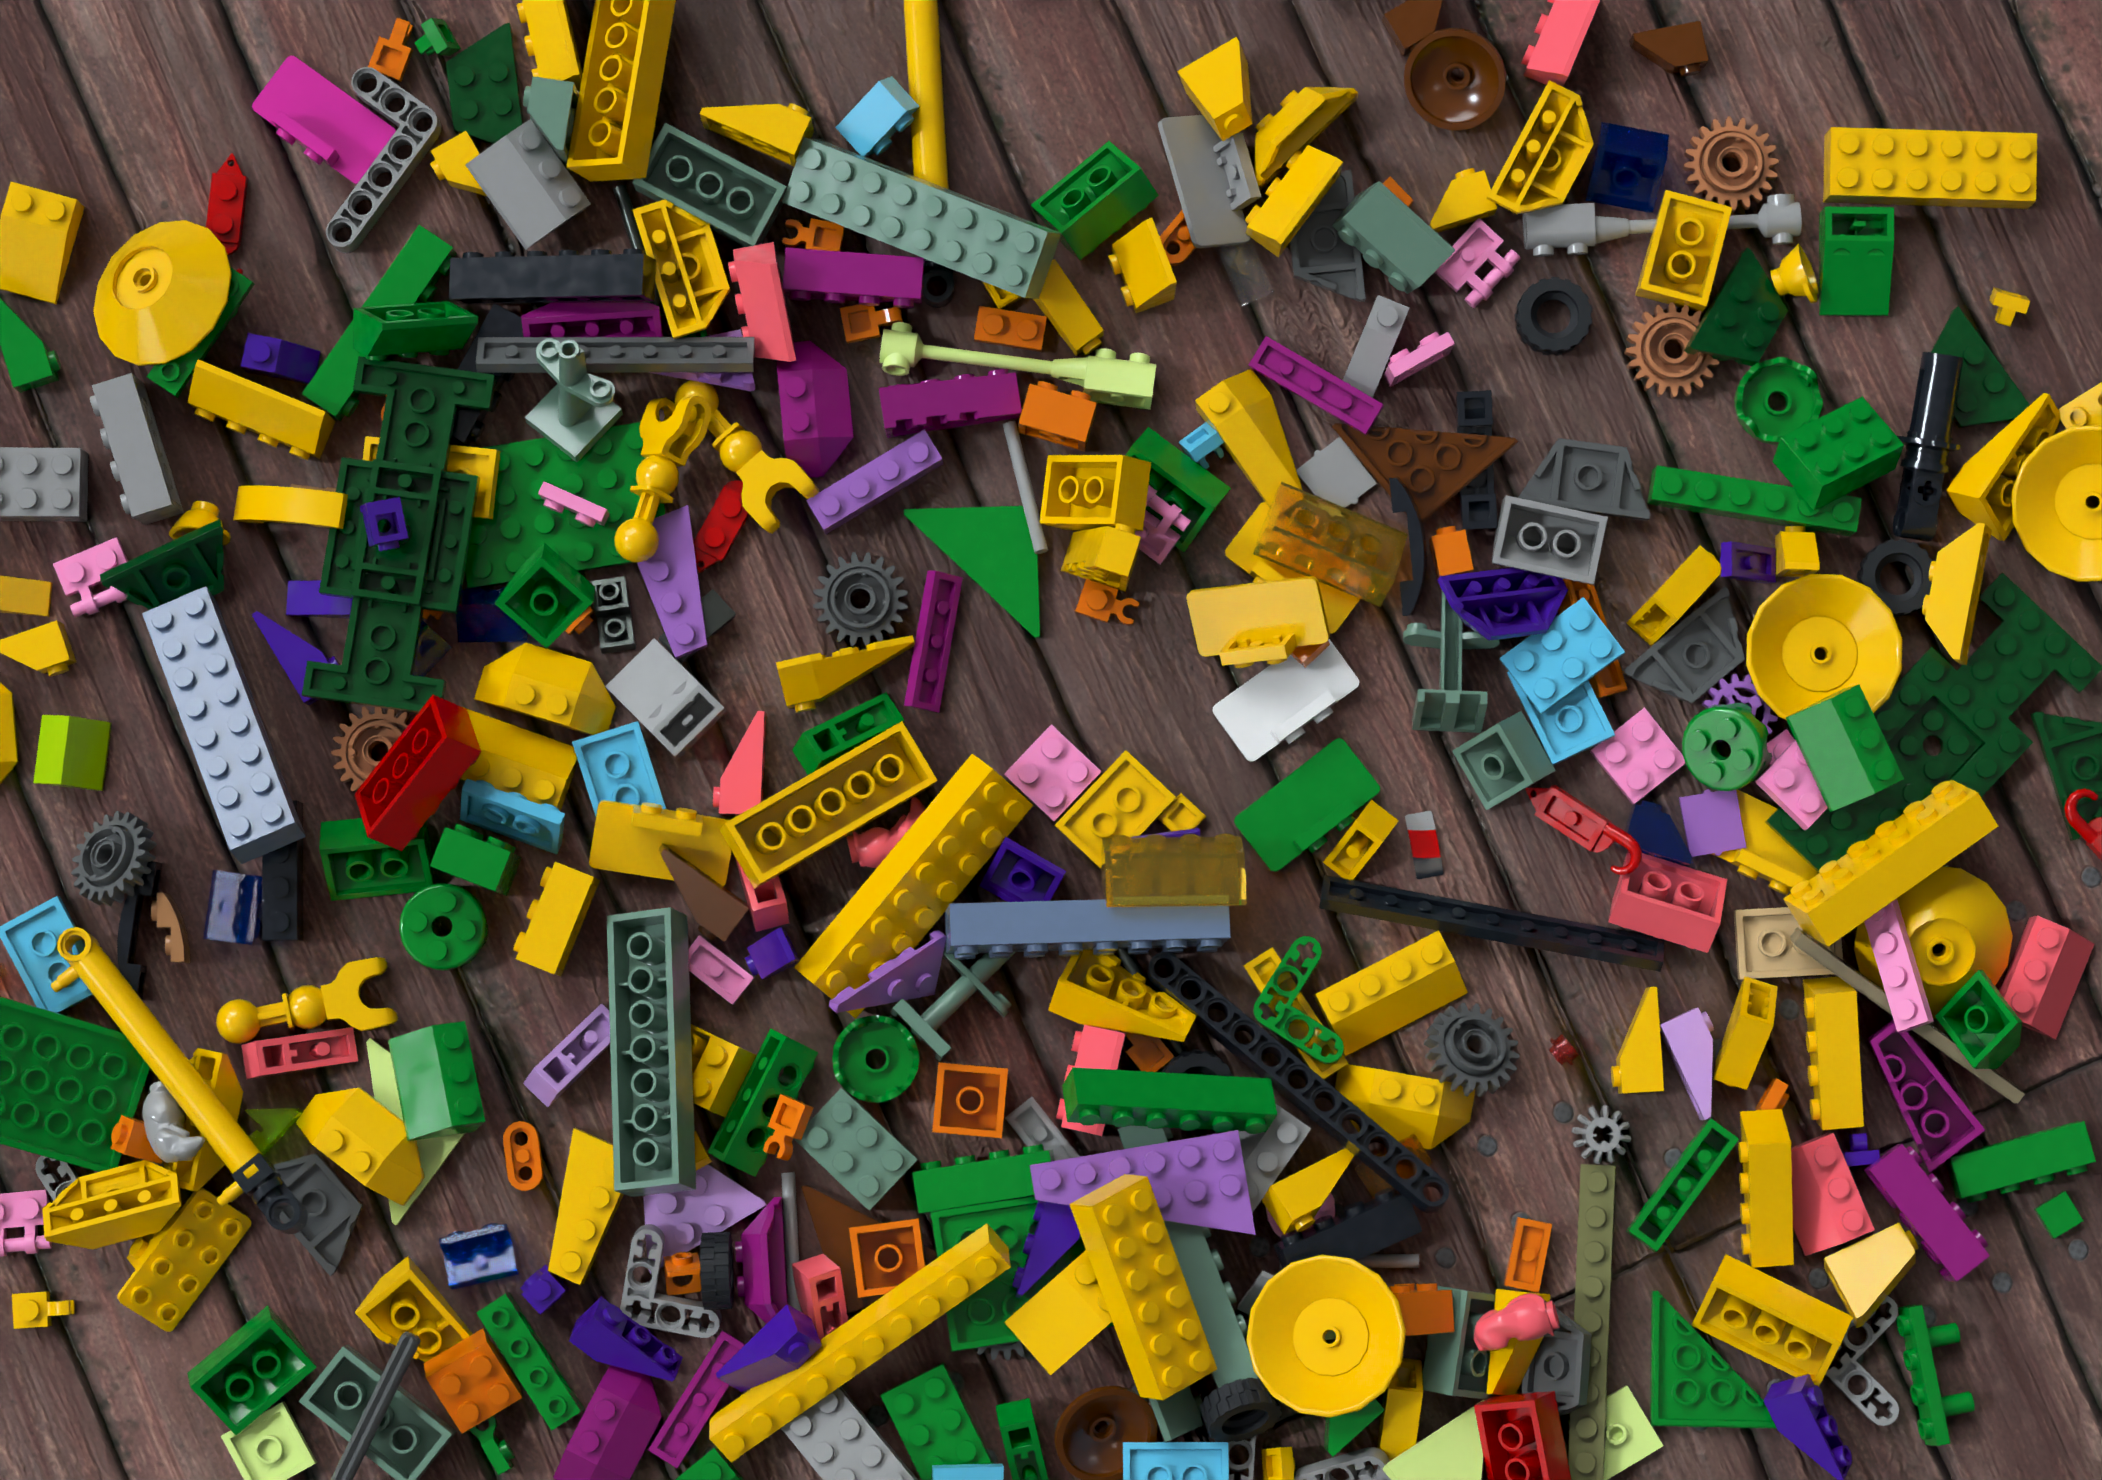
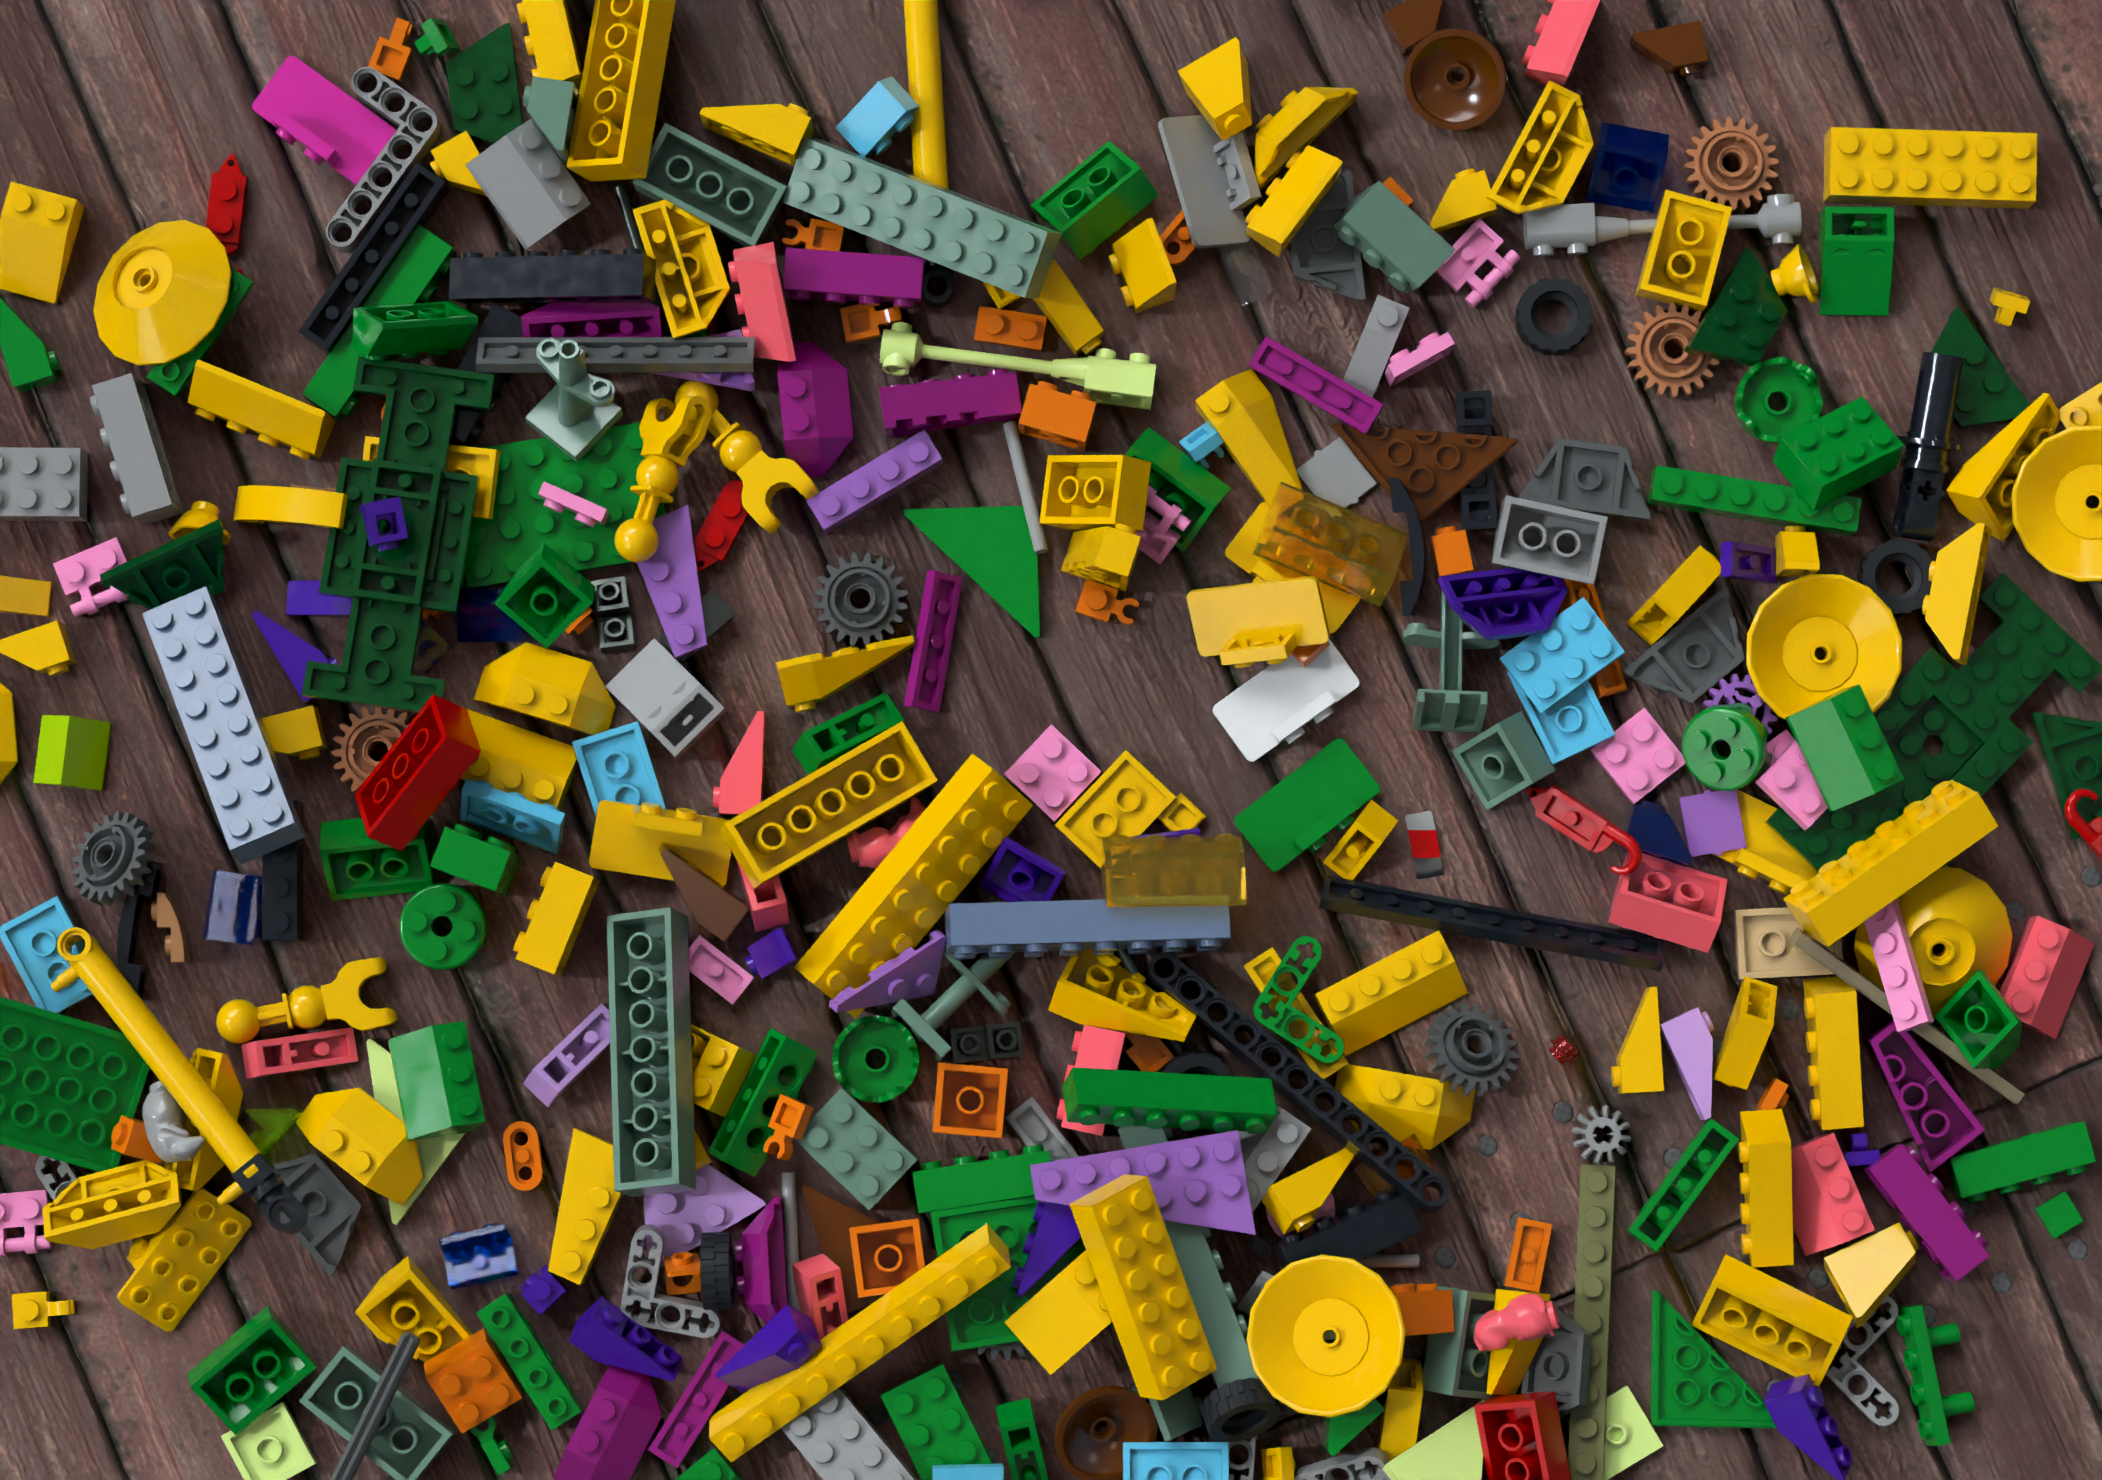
dark purple slope [241,333,321,384] -> none
none -> yellow slope [261,705,328,760]
none -> black brick [298,163,450,354]
none -> pearl dark grey slope [947,1021,1024,1064]

